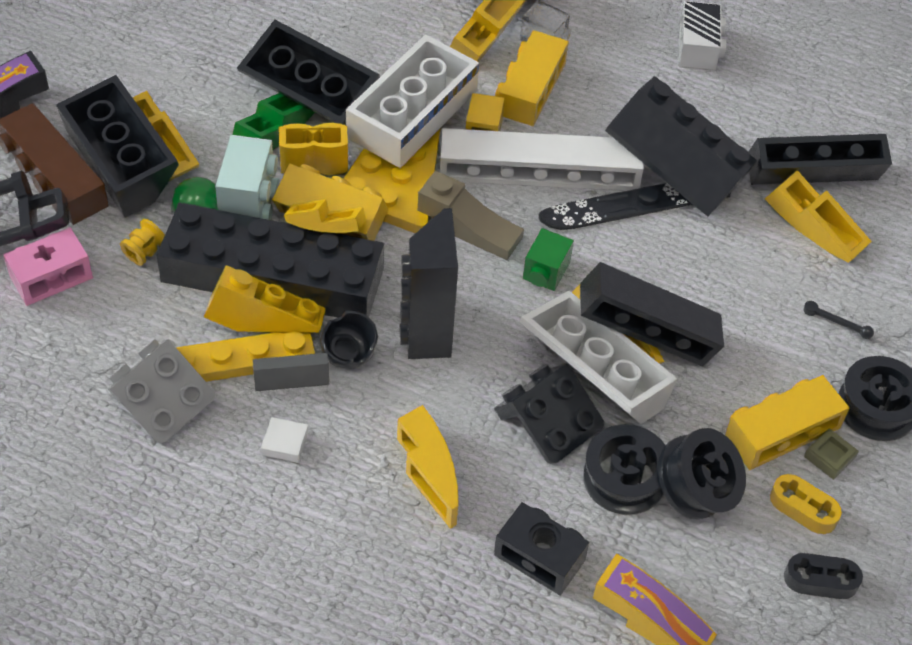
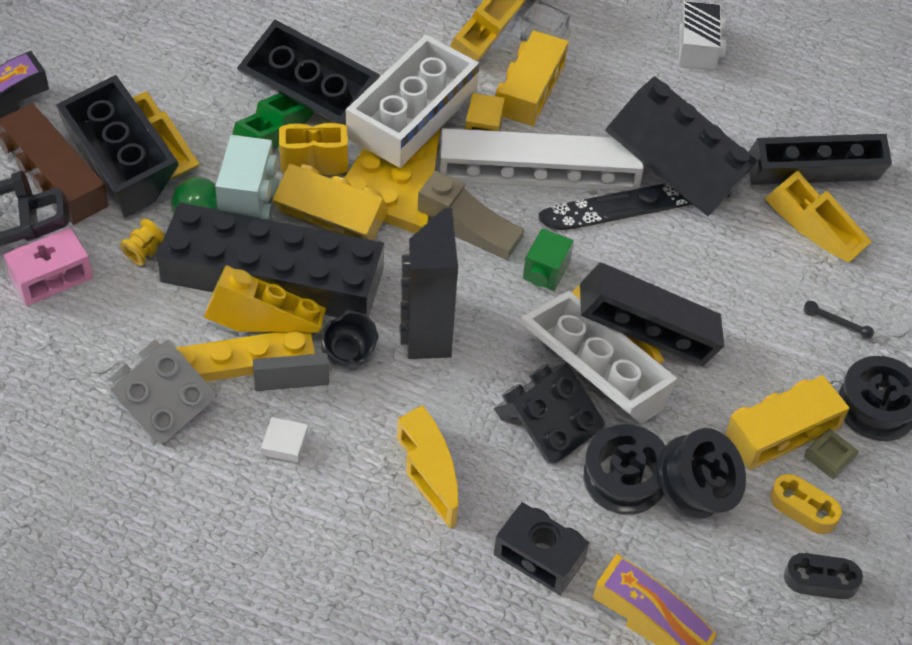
yellow slope [284,199,366,233] -> none

